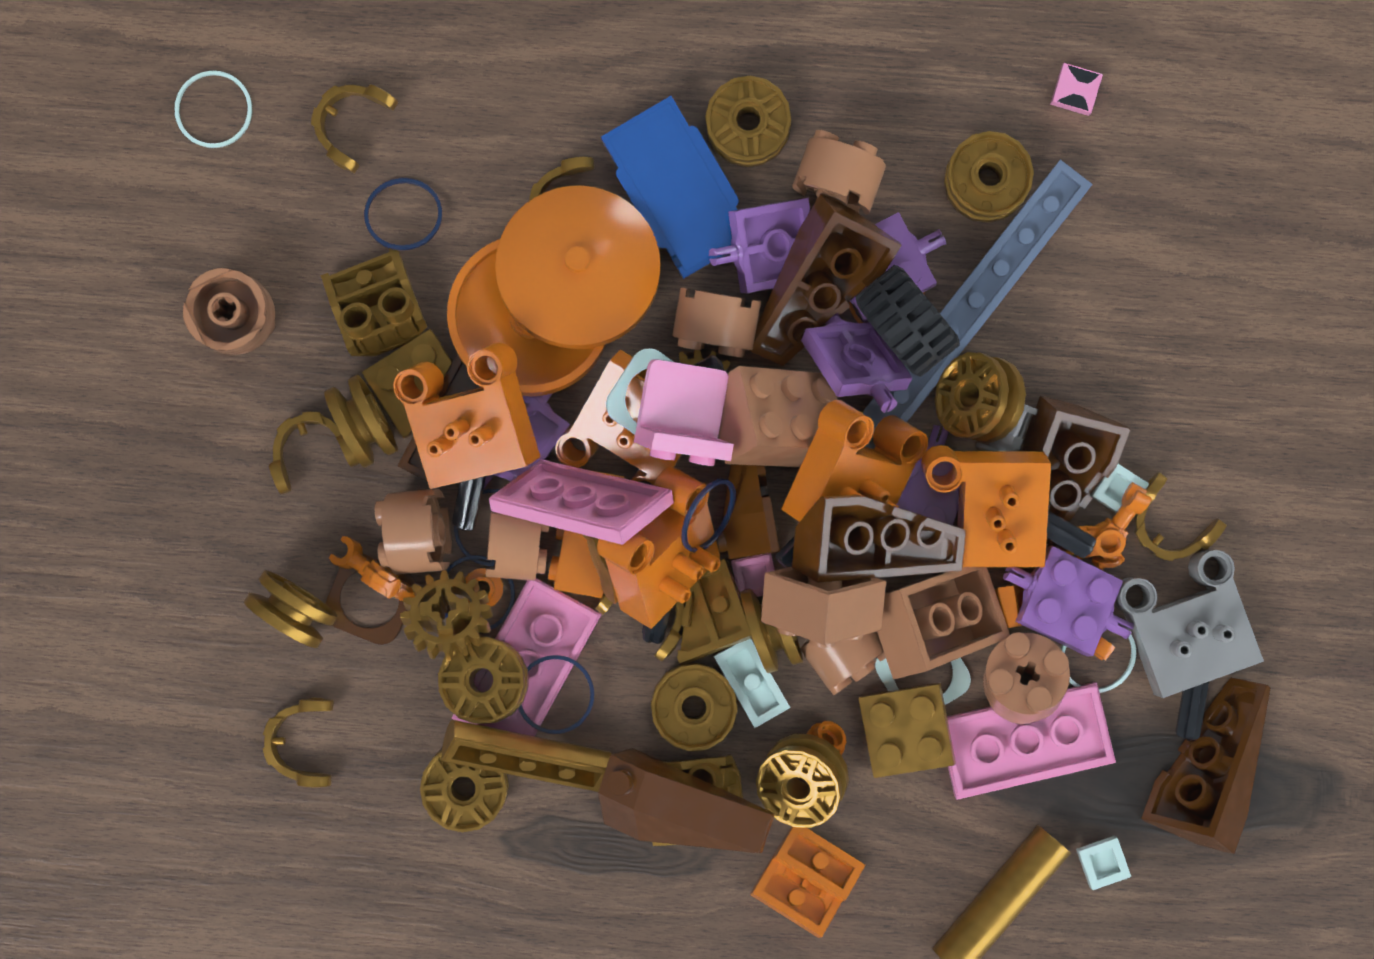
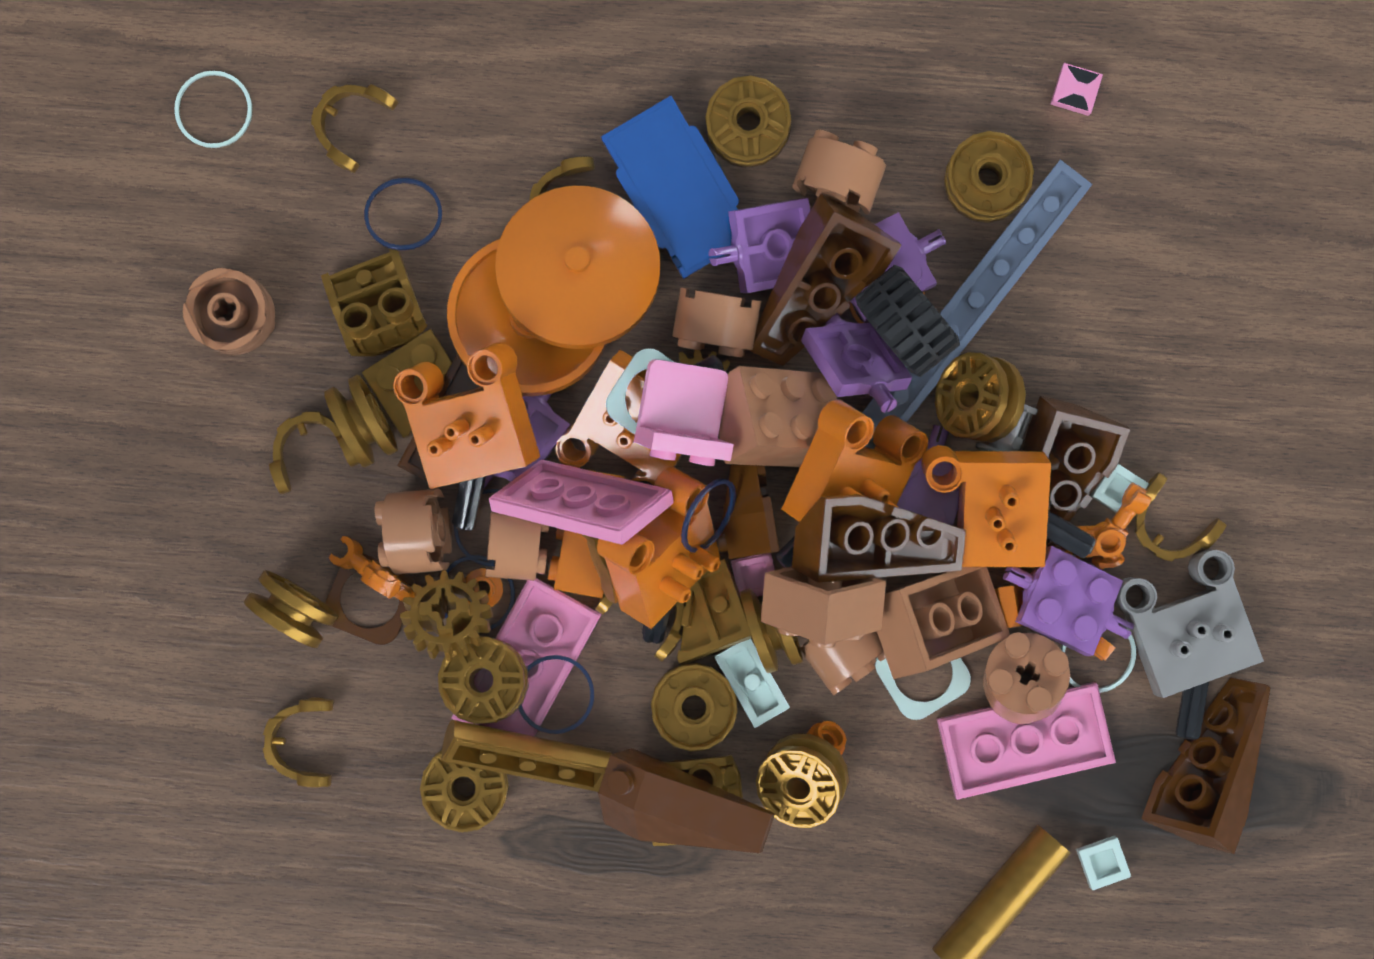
orange slope [750,826,865,938] -> none
pearl gold plate [859,682,956,778] -> none

